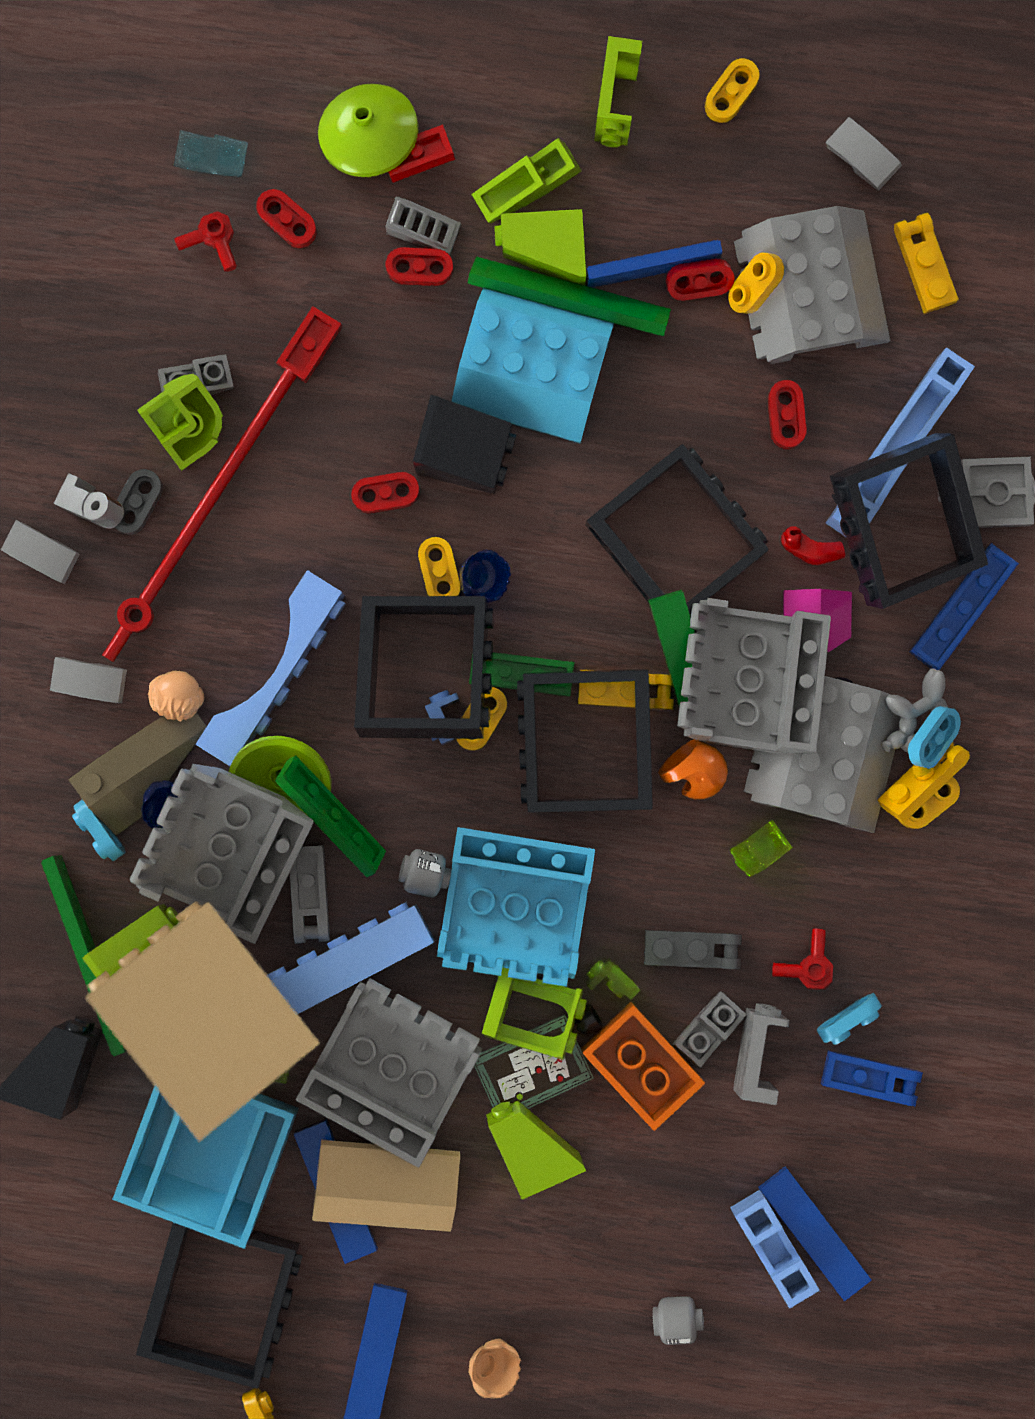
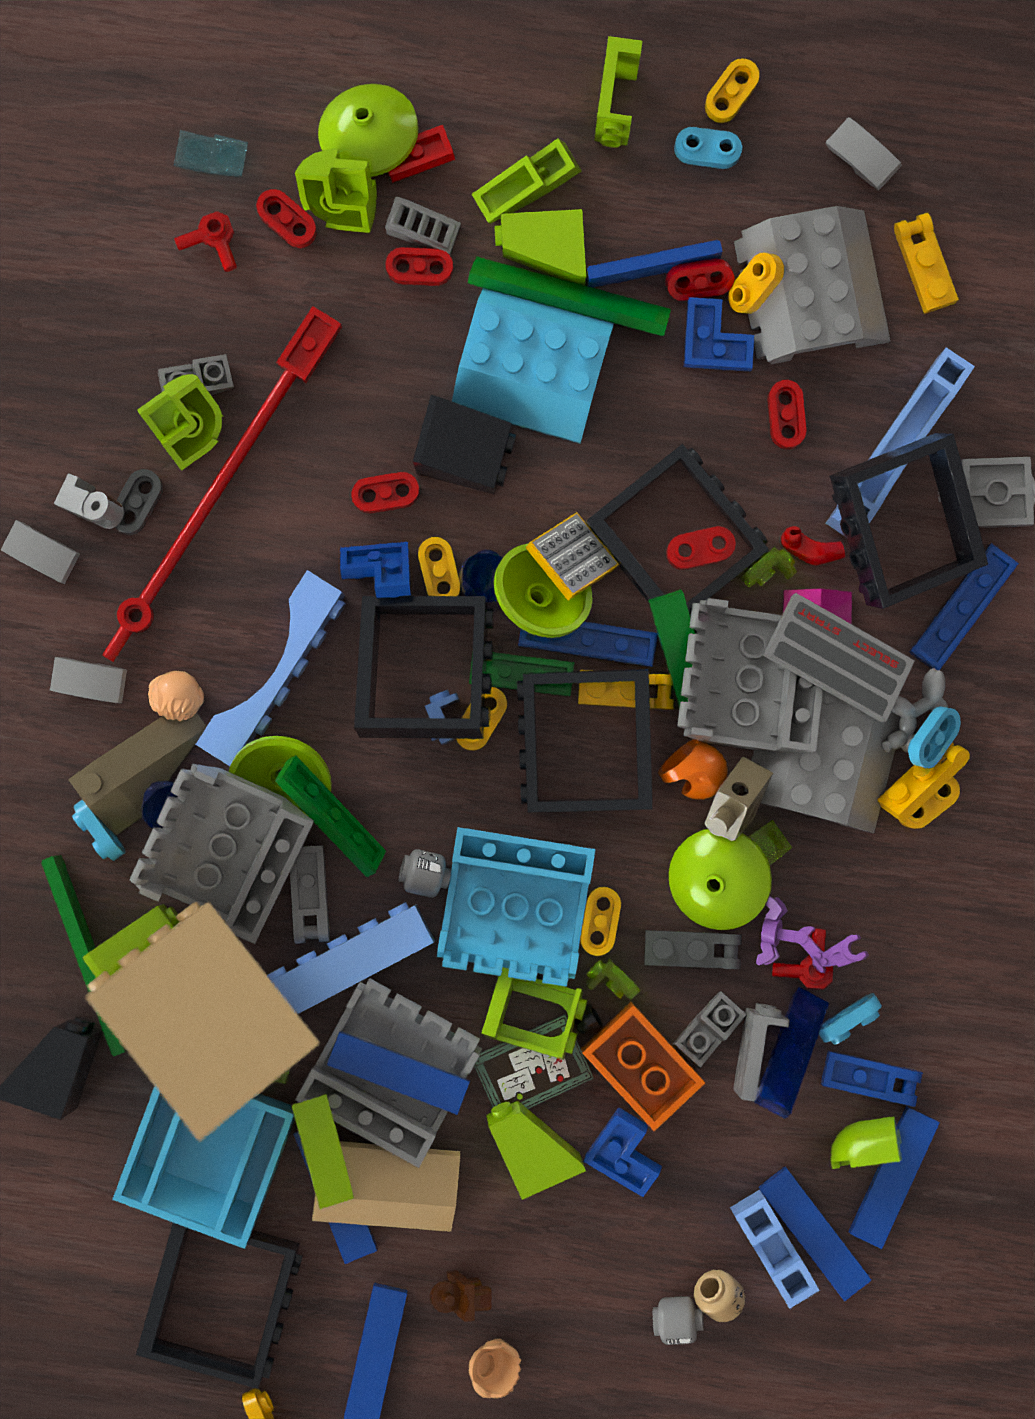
none -> lime slope [291,1095,354,1209]
none -> lime brick [295,149,377,233]
none -> blue tile [327,1031,470,1115]
none -> blue plate [340,542,411,598]
none -> reddish brown hips [430,1270,492,1322]
none -> lime dish [494,543,593,638]
none -> blue tile [518,622,658,668]
none -> tile [525,512,619,601]
none -> yellow plate [580,887,621,956]
none -> blue plate [583,1107,662,1197]
none -> red plate [666,526,736,570]
none -> lime dish [669,828,772,930]
none -> medium azure plate [674,127,742,169]
none -> blue plate [684,297,754,371]
none -> tan head [694,1270,746,1322]
none -> dark tan torso [705,757,773,841]
none -> clear neon green bracket [740,546,797,587]
none -> clear blue plate [754,987,829,1119]
none -> medium lavender piece [756,896,869,973]
none -> tile [763,593,915,722]
none -> lime brick [831,1116,902,1169]
none -> blue tile [848,1106,940,1249]

